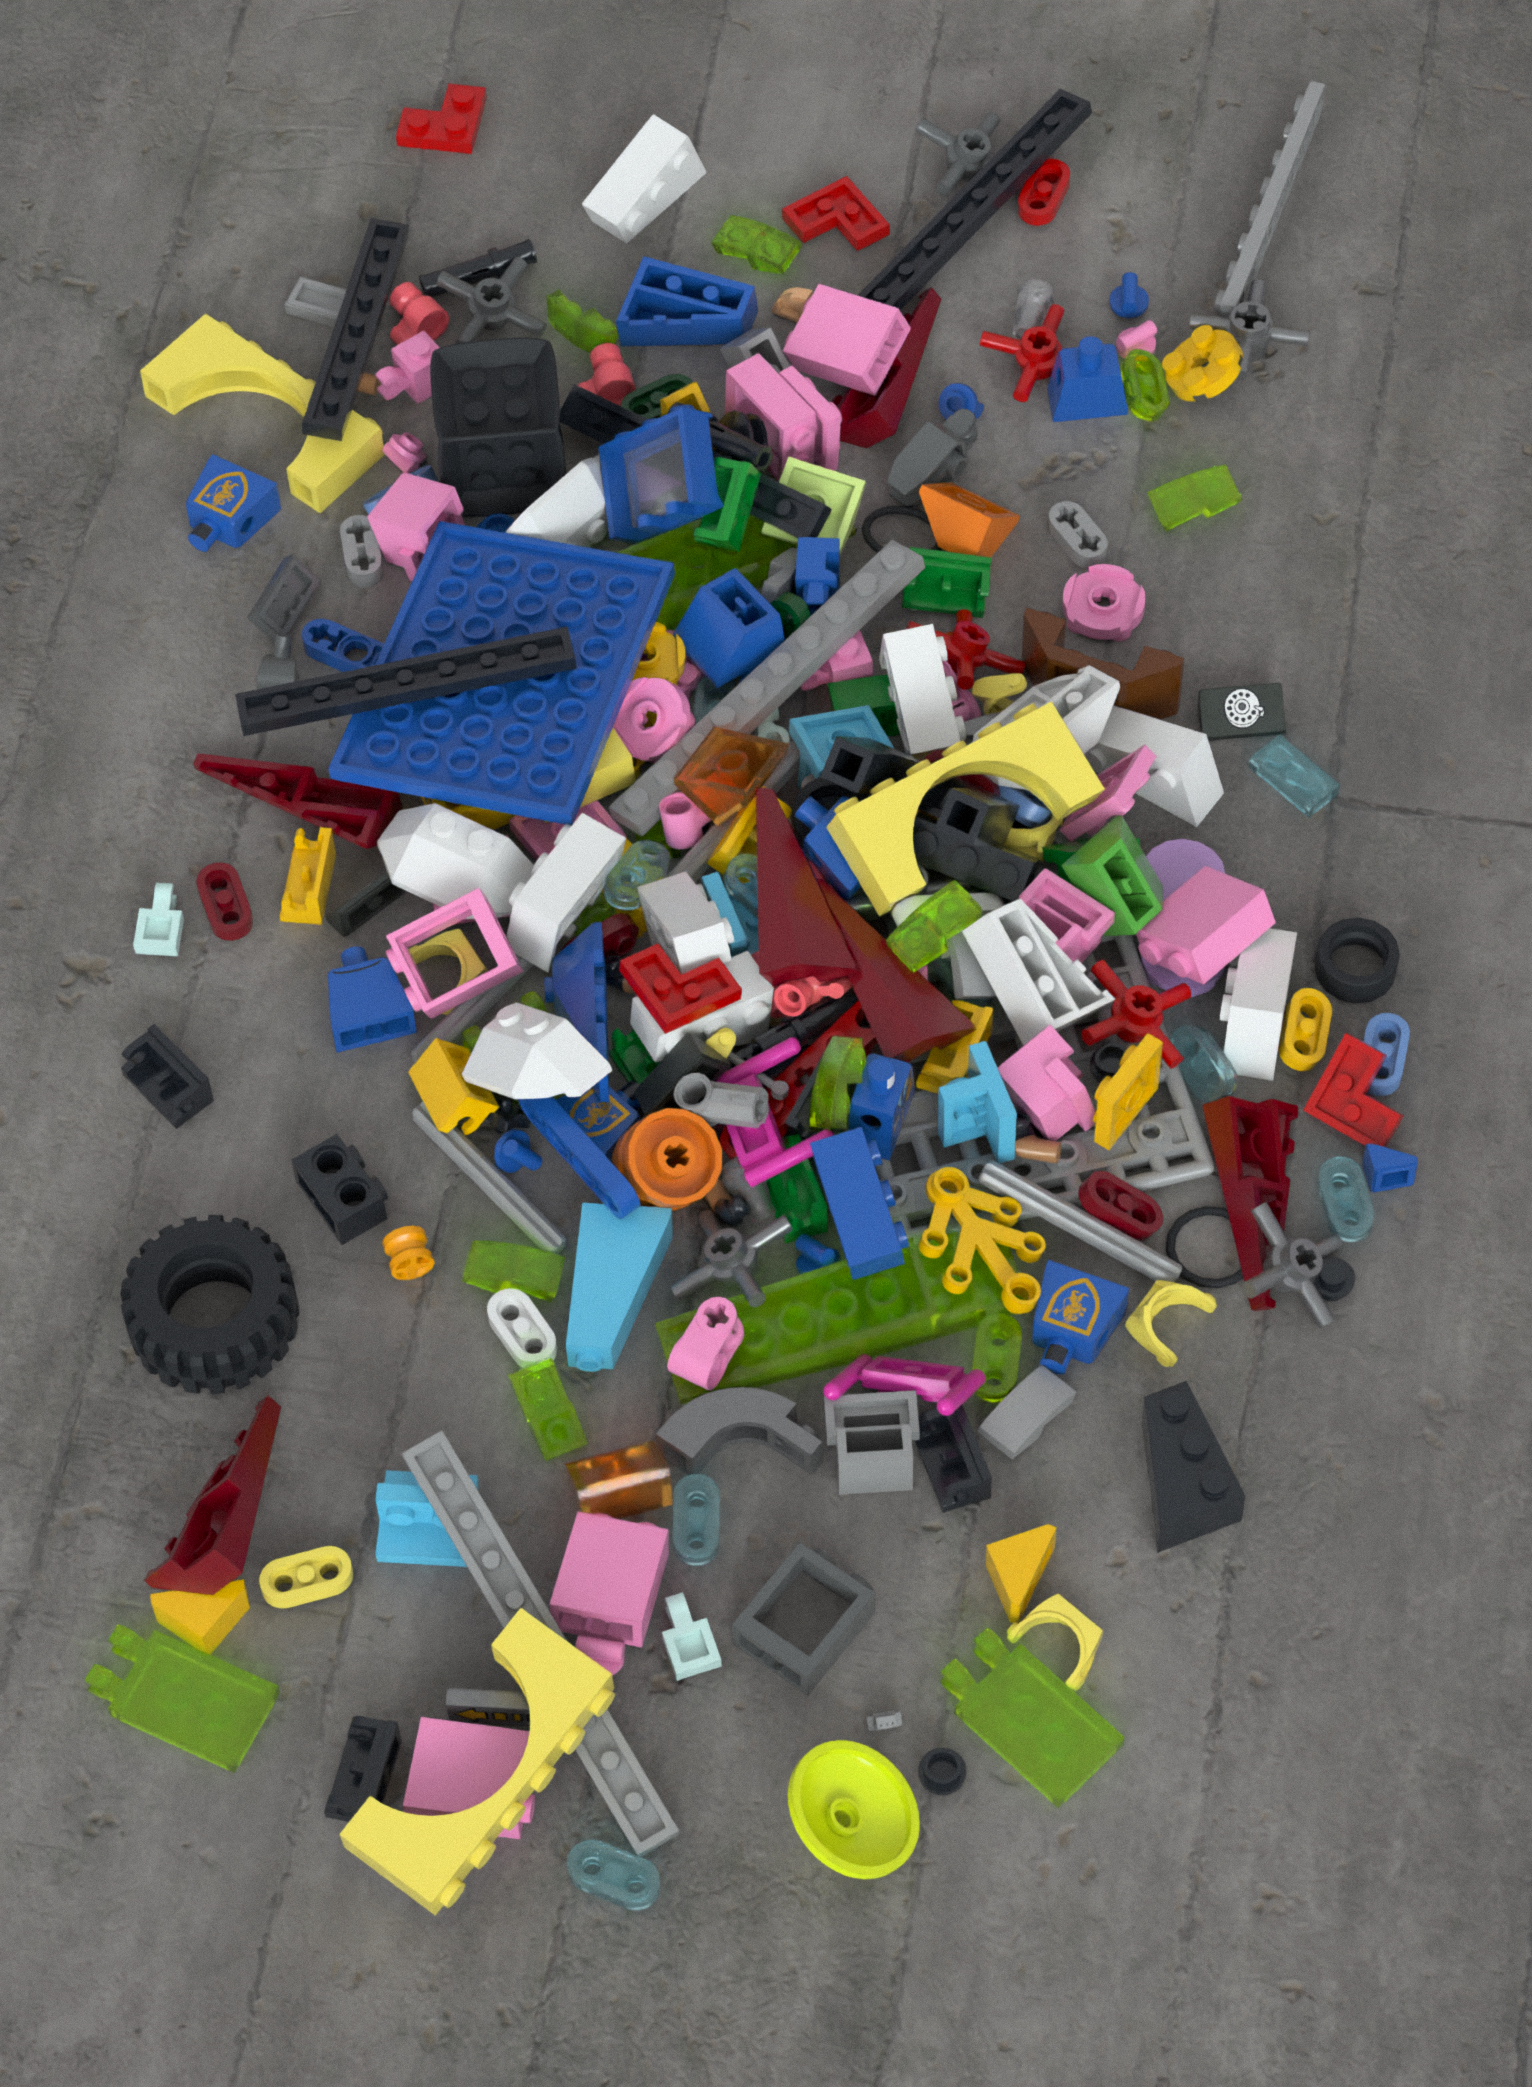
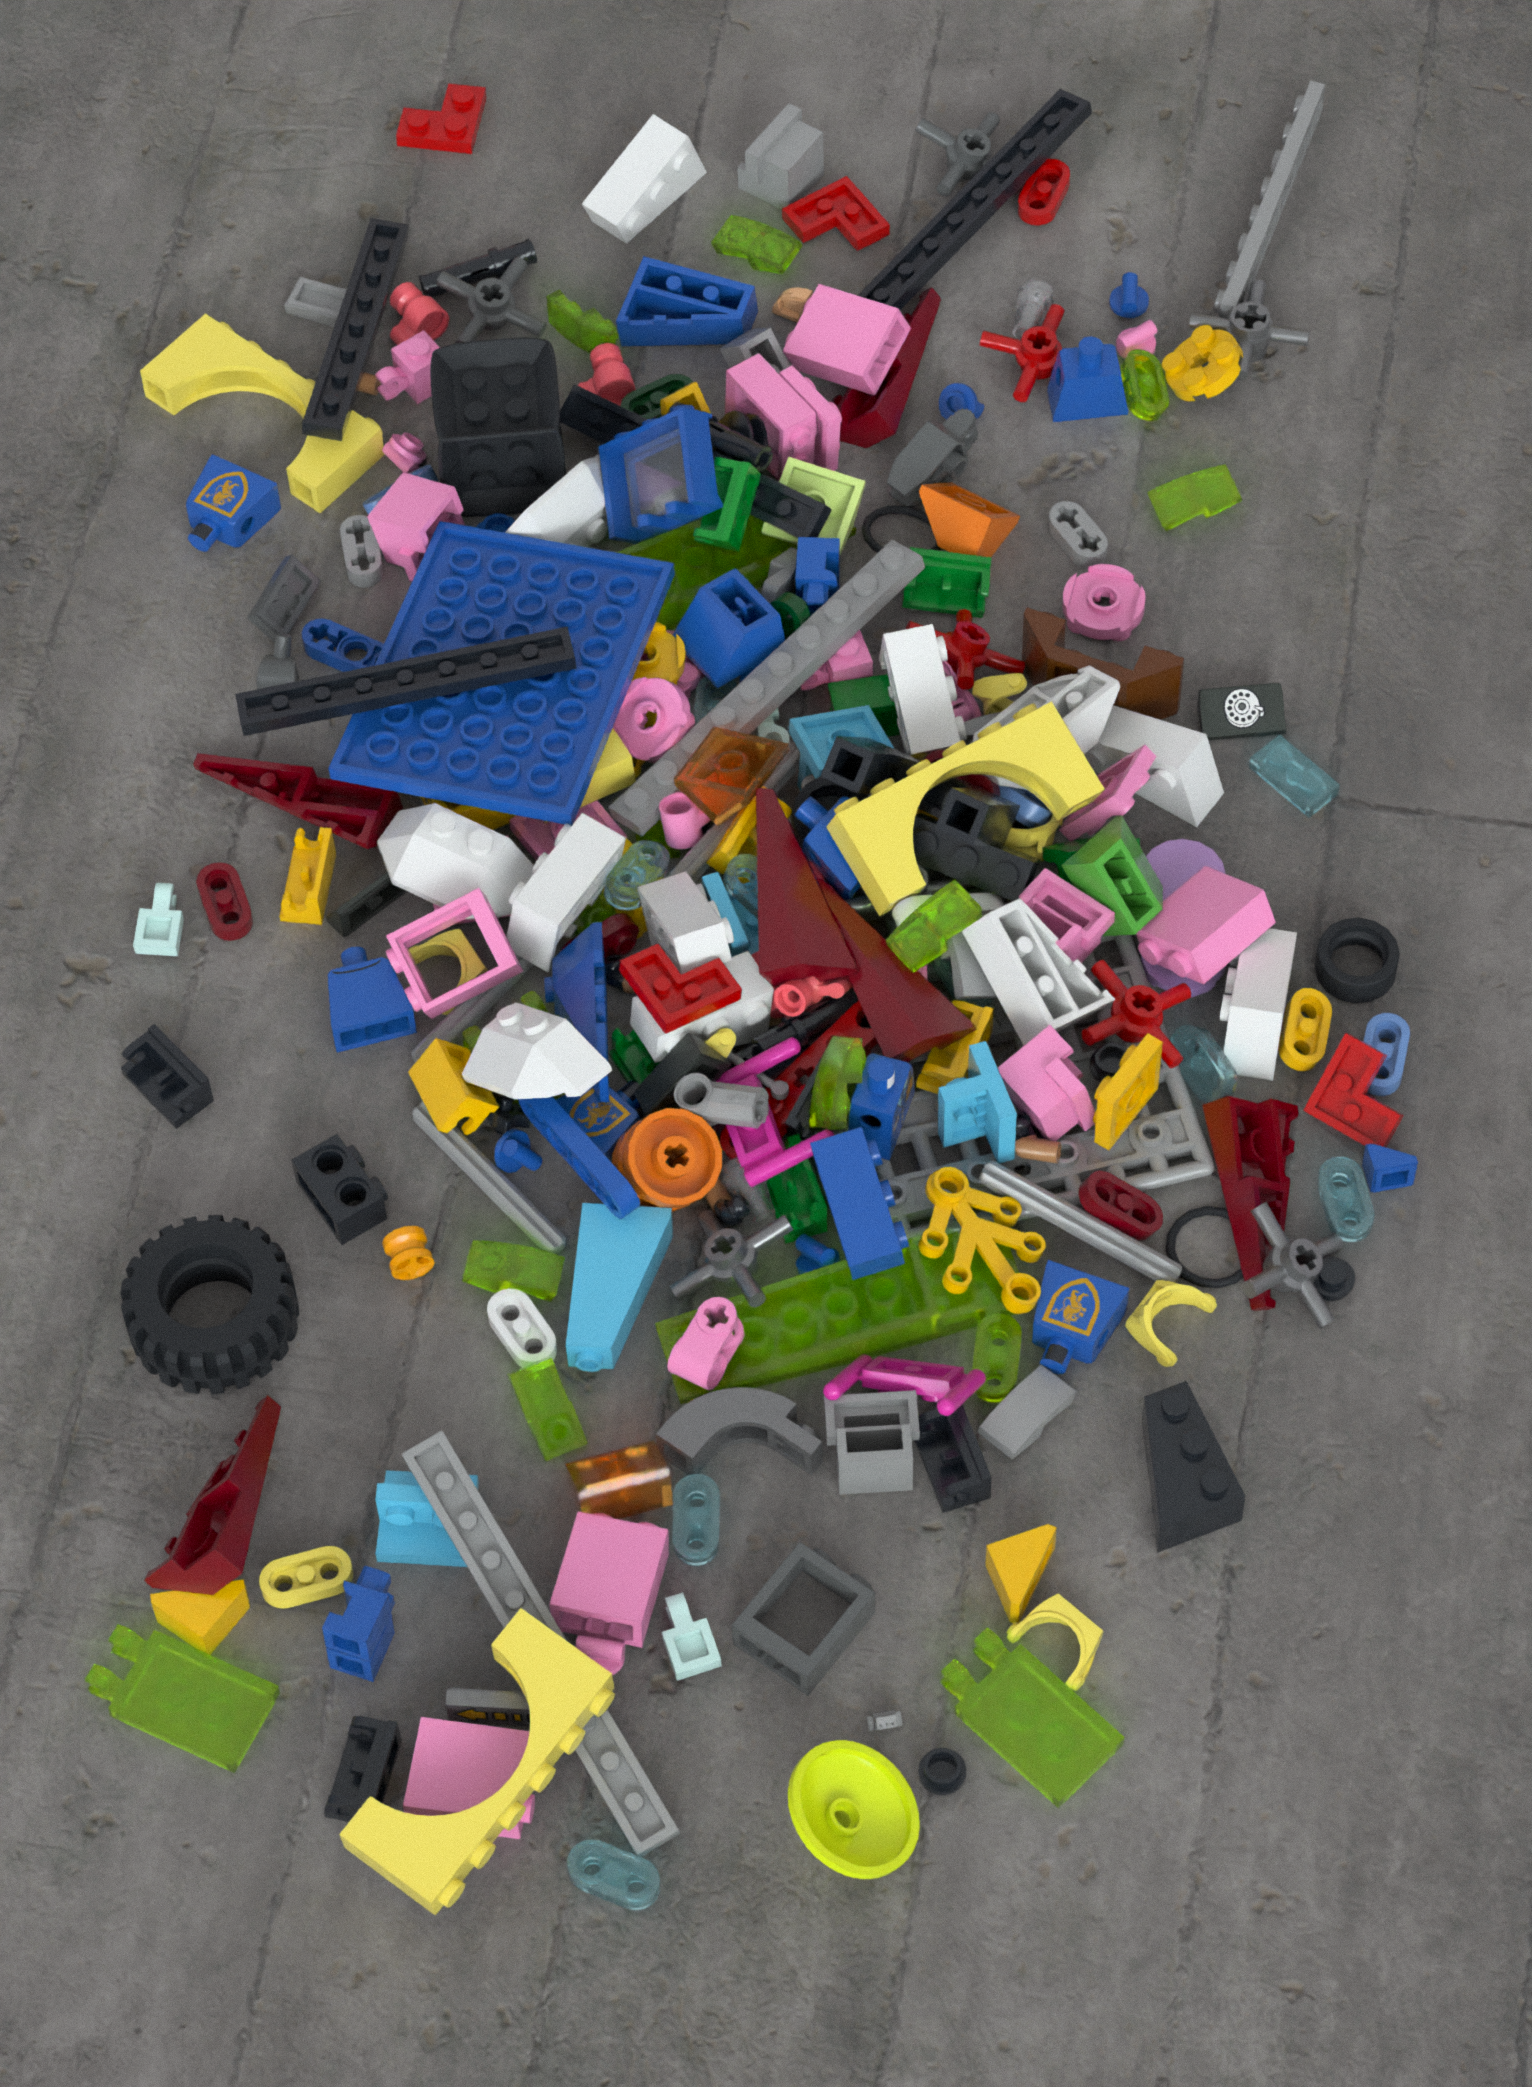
none -> blue hips [322,1566,395,1682]
none -> light grey plate [738,103,824,210]

